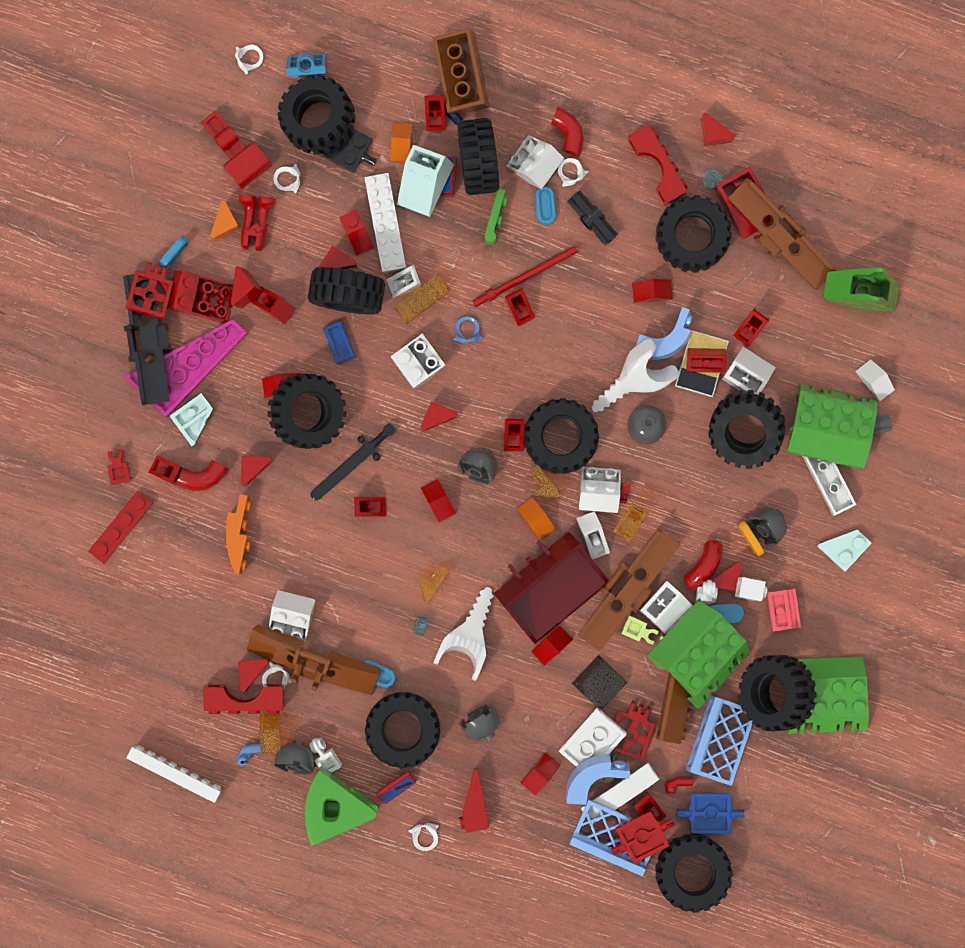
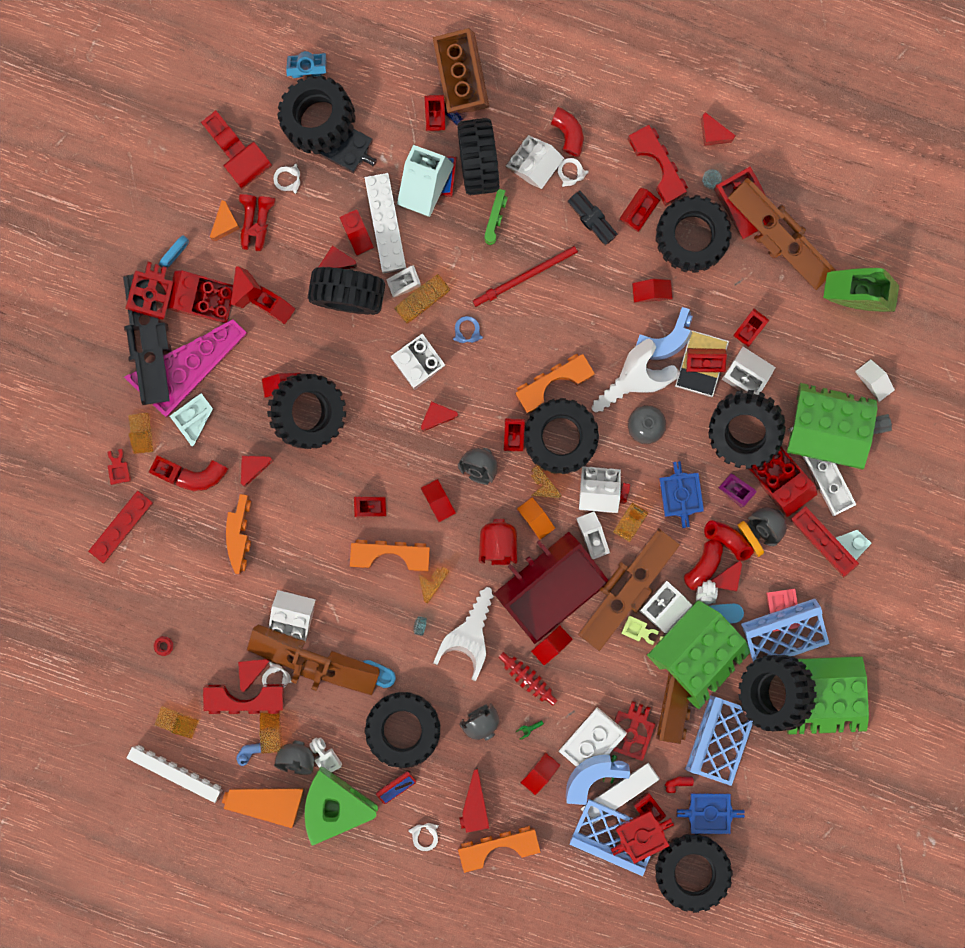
white piece [235,44,263,75] -> none
black sword [310,424,395,500] -> none
blue tile [323,321,355,364] -> none
orange slope [390,123,413,162] -> none
red slope [504,288,535,326] -> none
dark azure tile [535,186,556,226] -> none
clear smoke slope [572,655,627,709] -> none
white slope [735,577,767,601] -> none
none -> clear yellow slope [128,413,154,454]
none -> red plate [154,636,174,656]
none -> clear yellow slope [154,706,199,739]
none -> orange slope [222,787,305,828]
none -> orange arch [350,540,430,572]
none -> orange arch [458,826,541,873]
none -> red cylinder [479,519,517,565]
none -> red piece [498,652,558,706]
none -> orange arch [515,354,595,415]
none -> green hand [516,720,544,740]
none -> red slope [619,188,660,232]
none -> blue plate [659,461,704,528]
none -> red cylinder [704,520,754,561]
none -> magenta slope [718,473,757,508]
none -> light blue fence [741,599,829,661]
none -> red slope [749,447,818,517]
none -> red plate [791,506,859,578]

